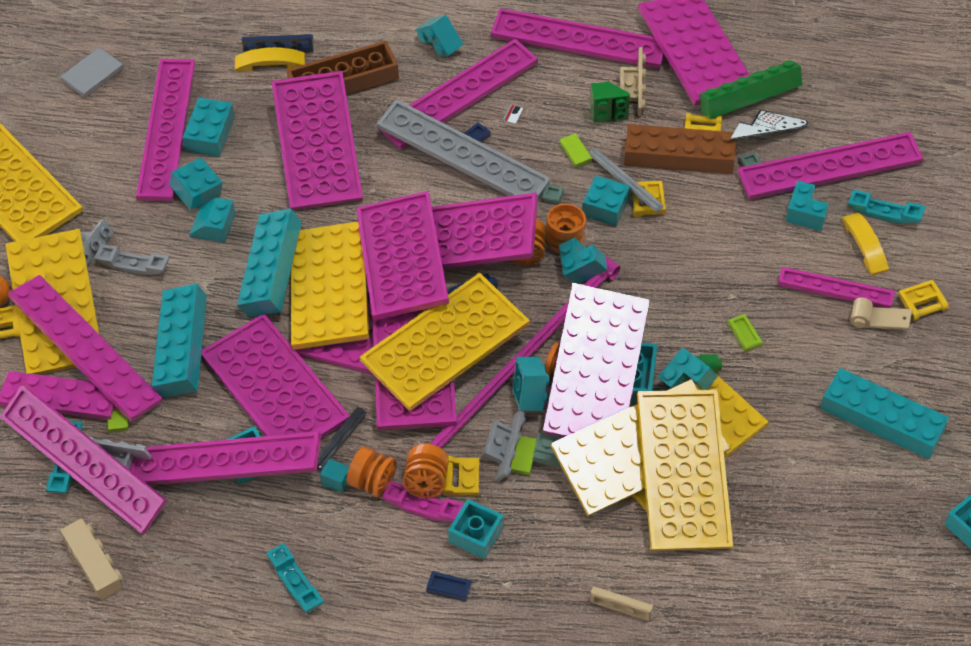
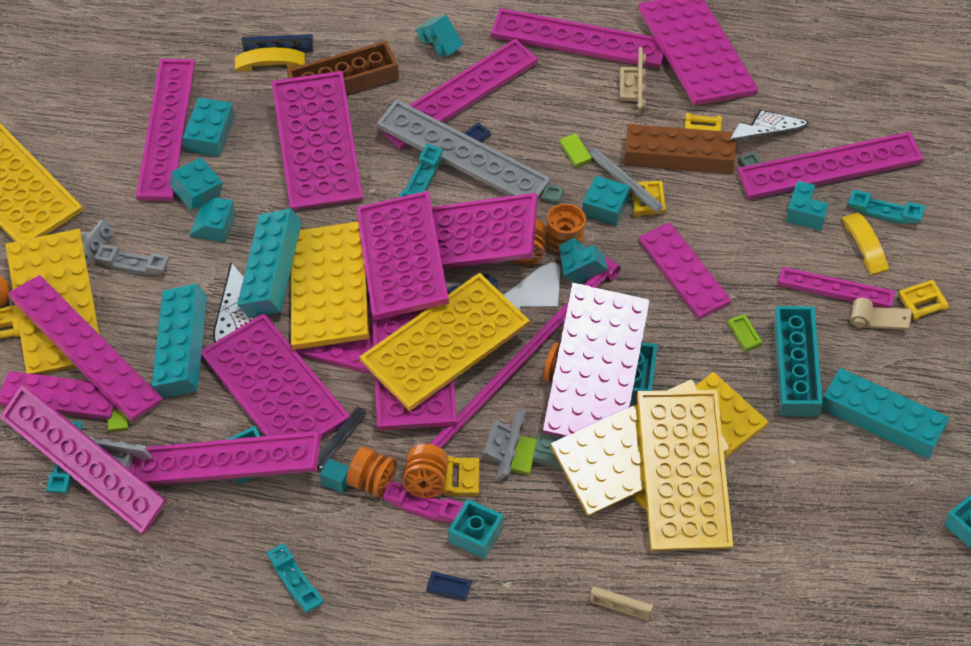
light grey tile [60,47,124,98] -> none
tan brick [60,518,123,601] -> none
sticker [503,105,523,123] -> none
teal brick [512,357,549,411] -> none
green slope [590,81,630,123] -> none
teal brick [658,347,718,390] -> none
green brick [695,354,722,374] -> none
green brick [699,60,803,119] -> none
none -> white sticker [213,262,258,342]
none -> teal slope [398,143,443,198]
none -> white sticker [504,263,561,311]
none -> dark pink plate [638,222,732,320]
none -> teal brick [774,306,823,417]

